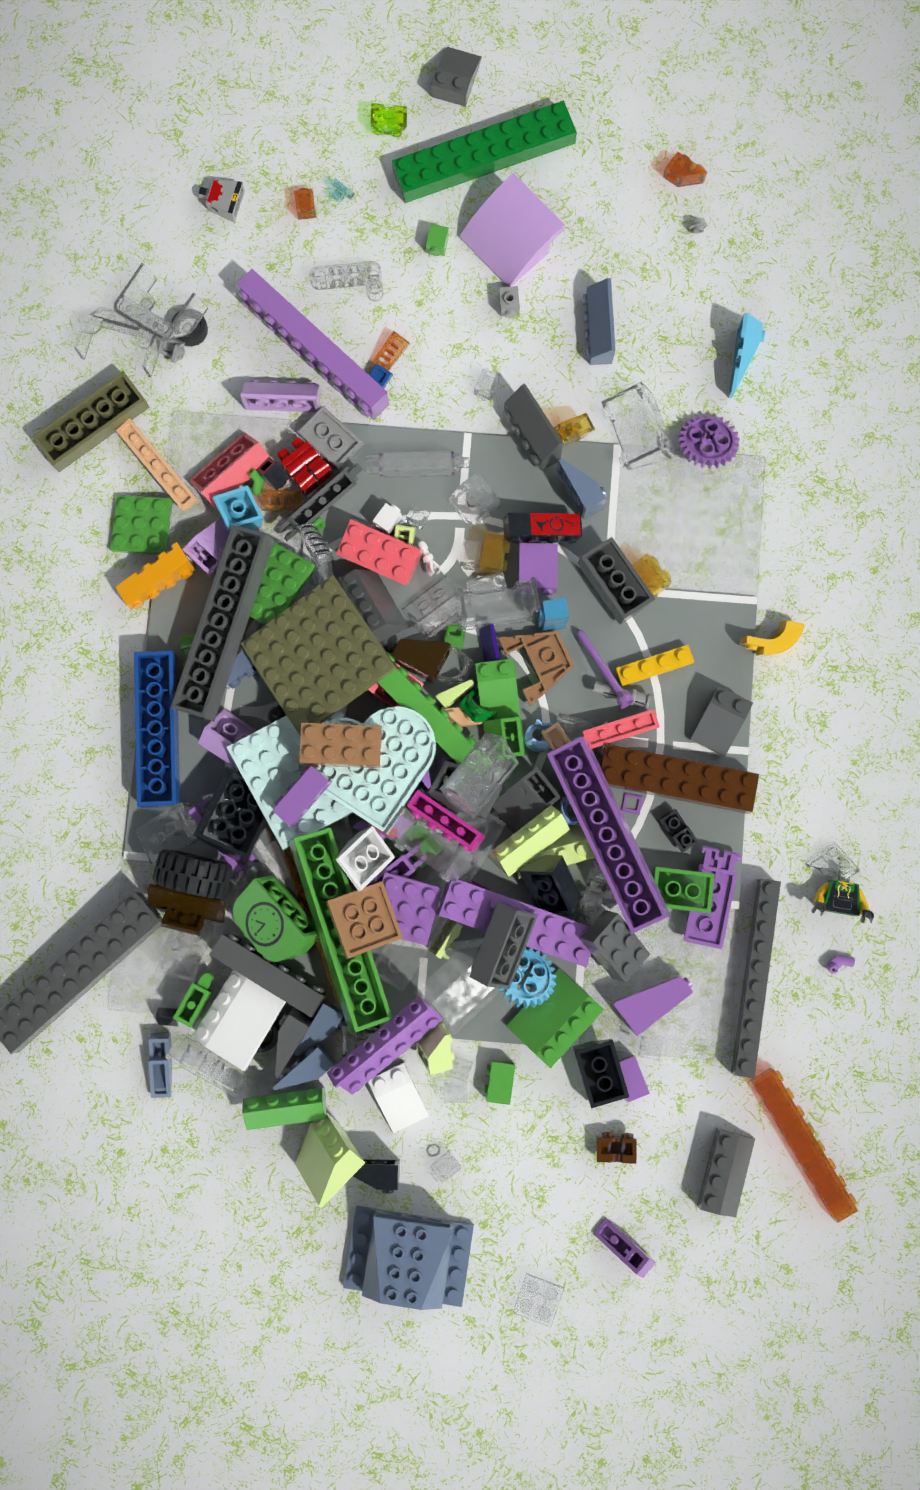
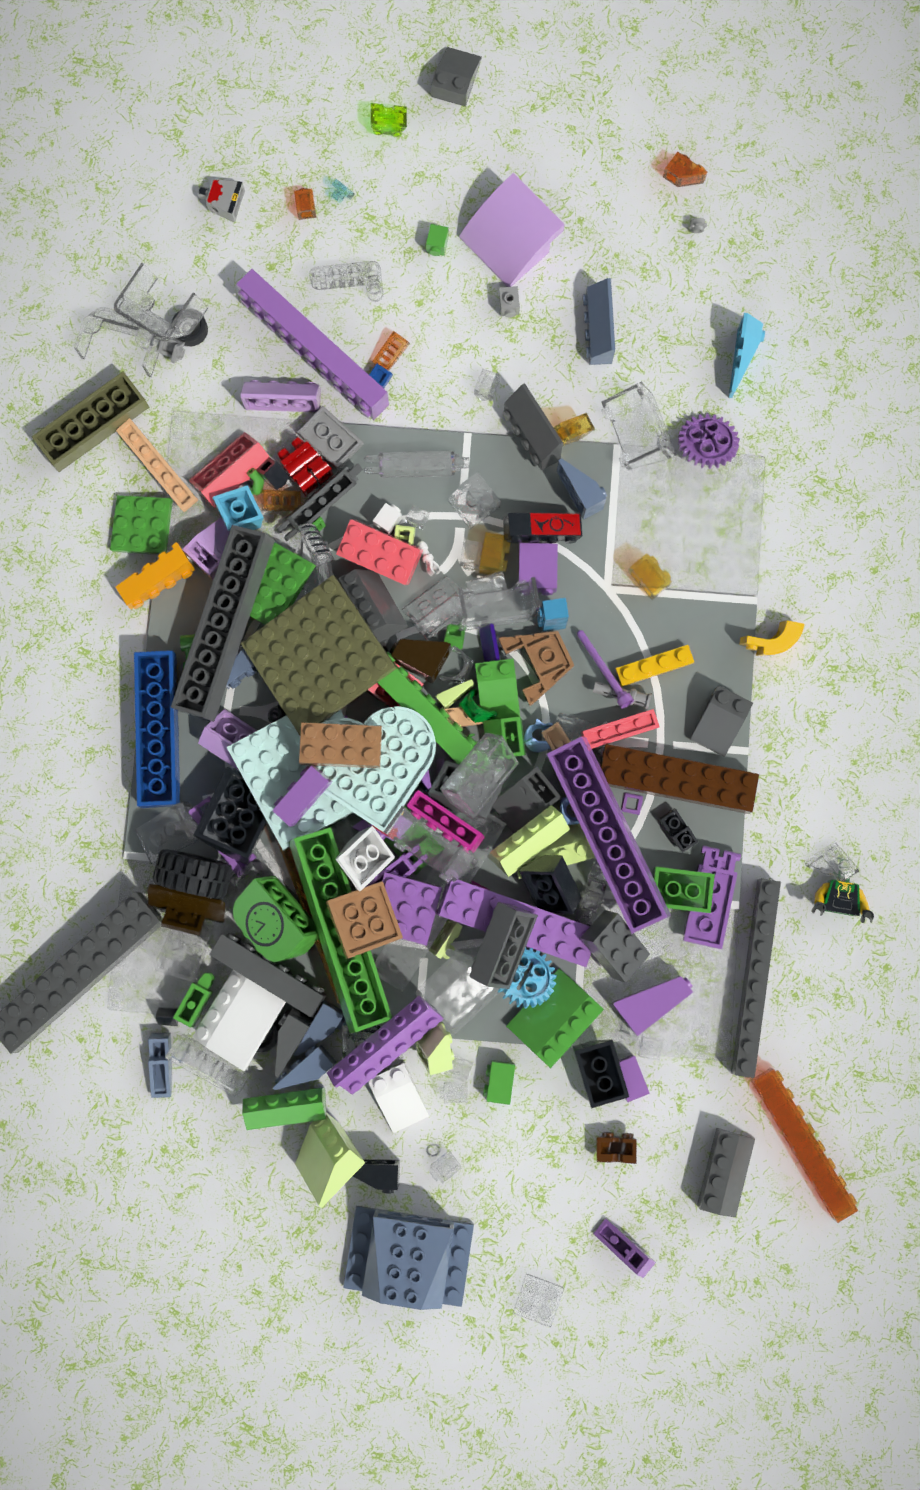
green brick [392,100,577,203] -> none
dark grey slope [577,537,655,625] -> none
medium lavender arm [827,955,855,974] -> none

